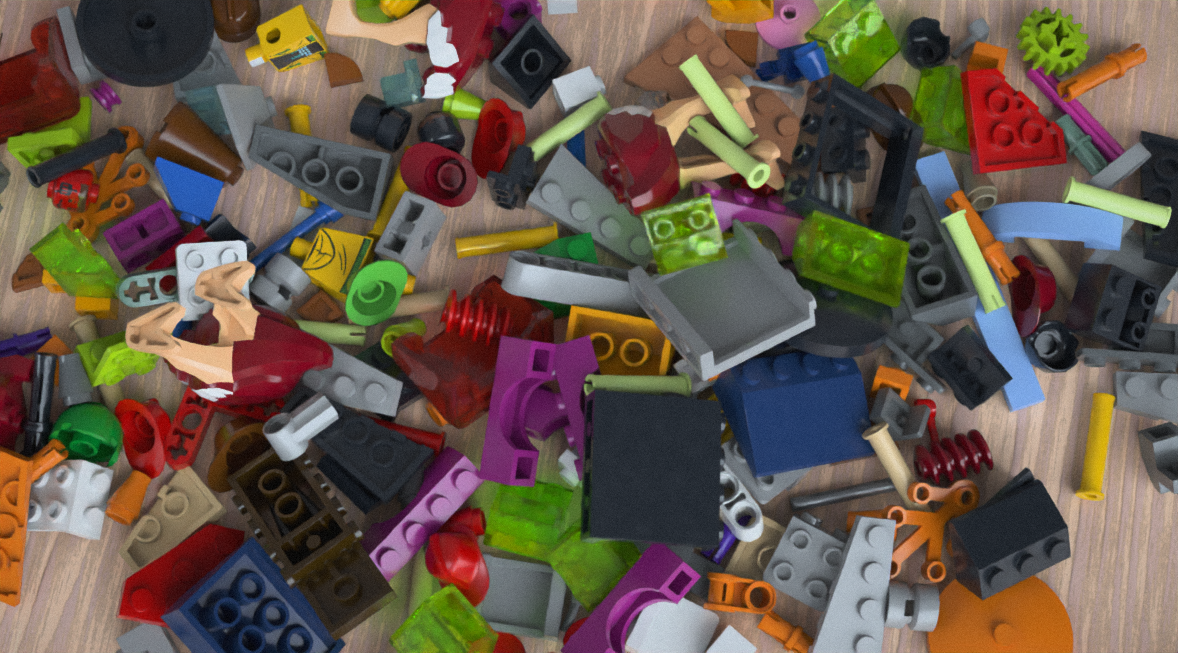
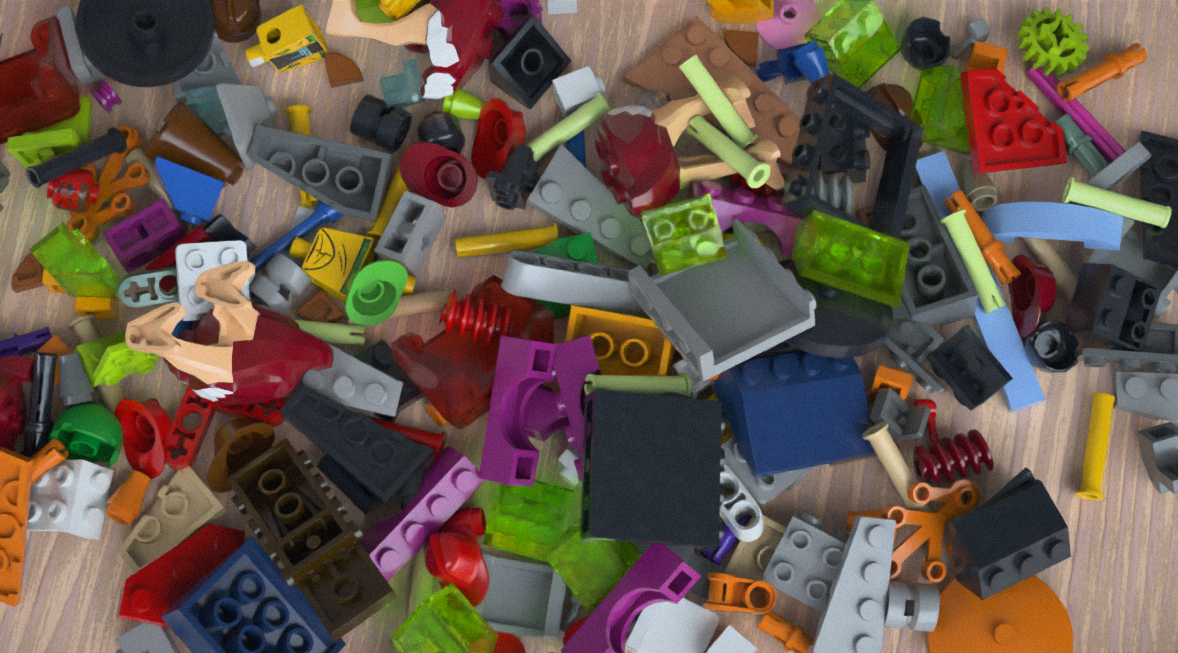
light grey piece [262,392,339,461] -> none
lime cone [381,318,427,358] -> none
light grey hinge [740,74,805,99] -> none
flat silver bar [790,478,897,512] -> none

